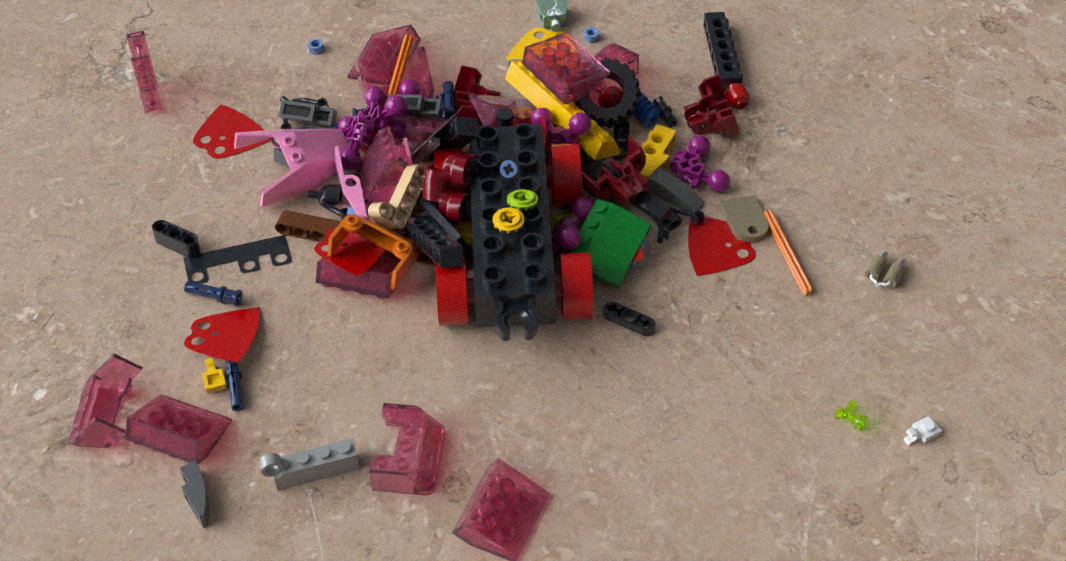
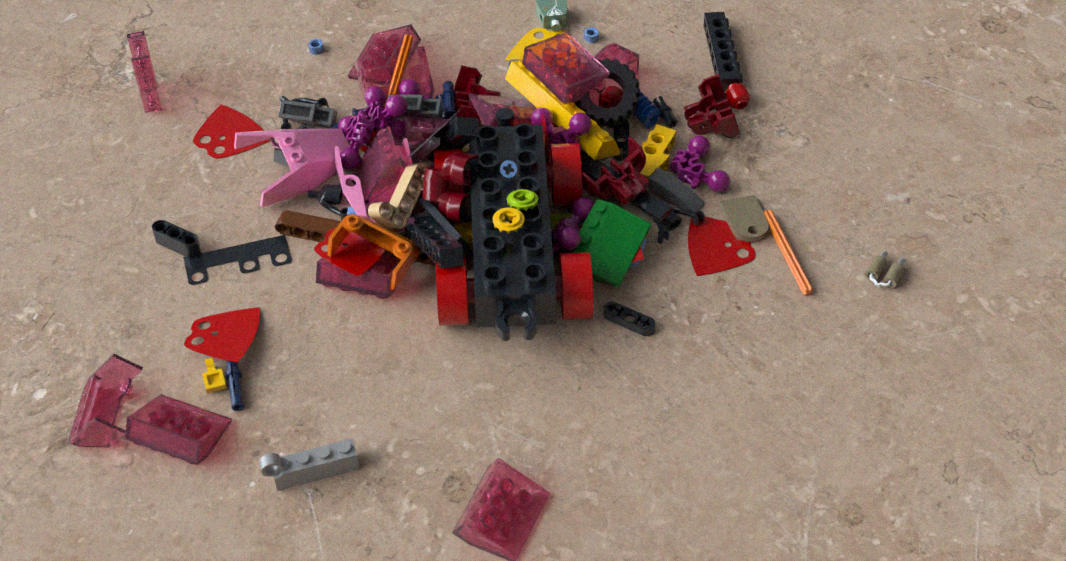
dark grey slope [180,460,209,529] -> none
dark blue pin [184,281,243,307] -> none
clear pink windscreen [369,403,446,495] -> none
clear neon green piece [834,400,867,431] -> none
white plate [904,416,942,445] -> none

